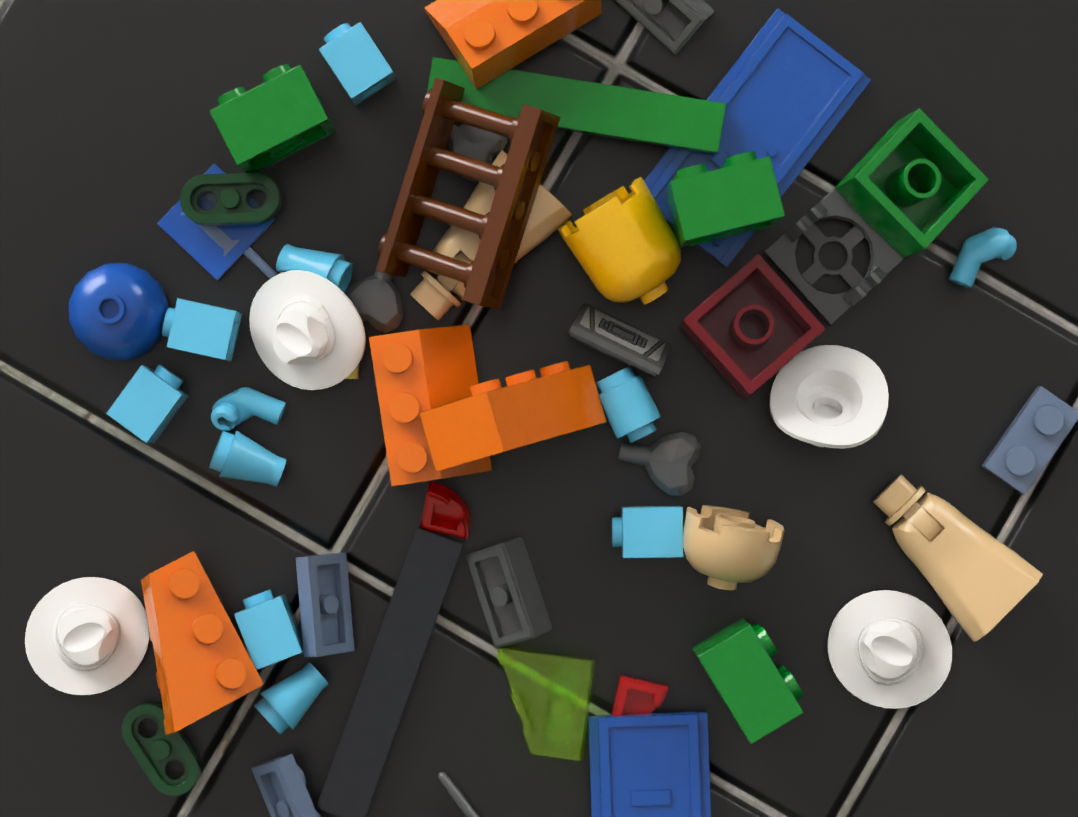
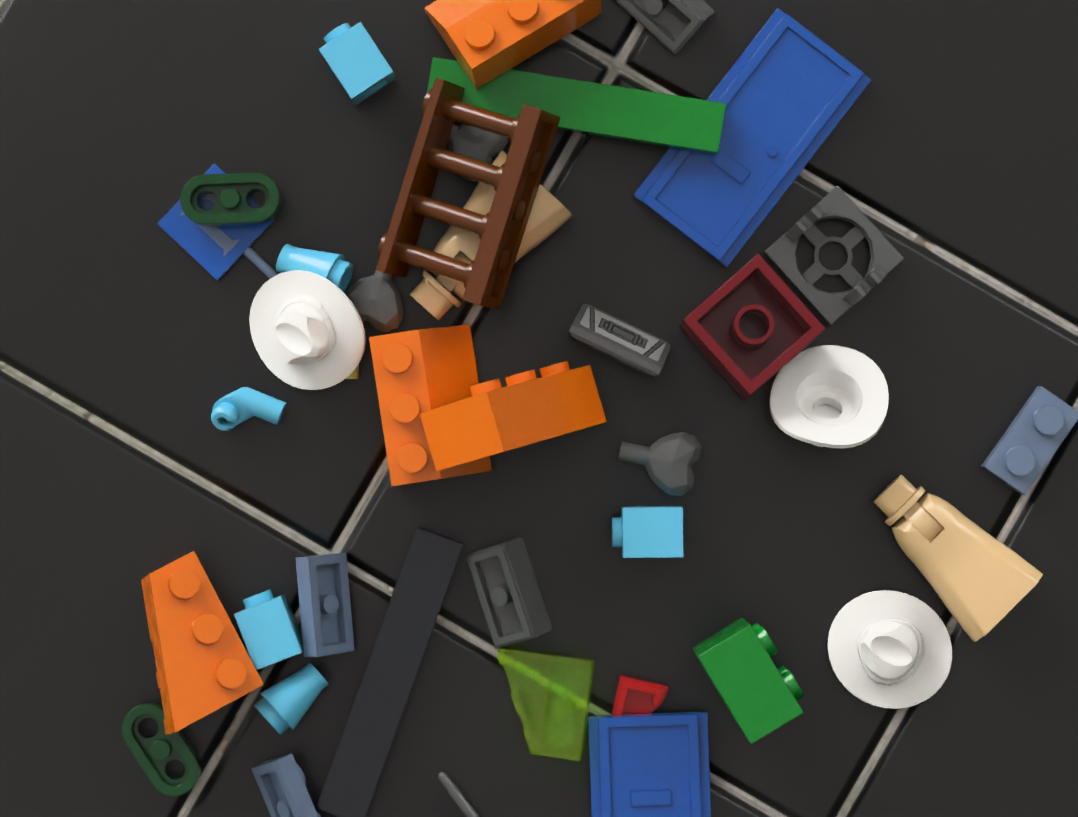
white hat [25,577,150,695] -> none
blue cylinder [68,263,168,361] -> none
medium azure brick [106,364,189,443] -> none
medium azure brick [162,298,242,362] -> none
medium azure cone [209,430,287,487] -> none
green brick [210,64,336,173] -> none
red tile [420,481,471,539] -> none
yellow cylinder [557,177,681,305] -> none
medium azure brick [596,365,661,443] -> none
green brick [665,151,785,249] -> none
tan cylinder [683,505,785,590] -> none
green brick [834,108,989,259] -> none
medium azure arm [949,227,1017,288] -> none

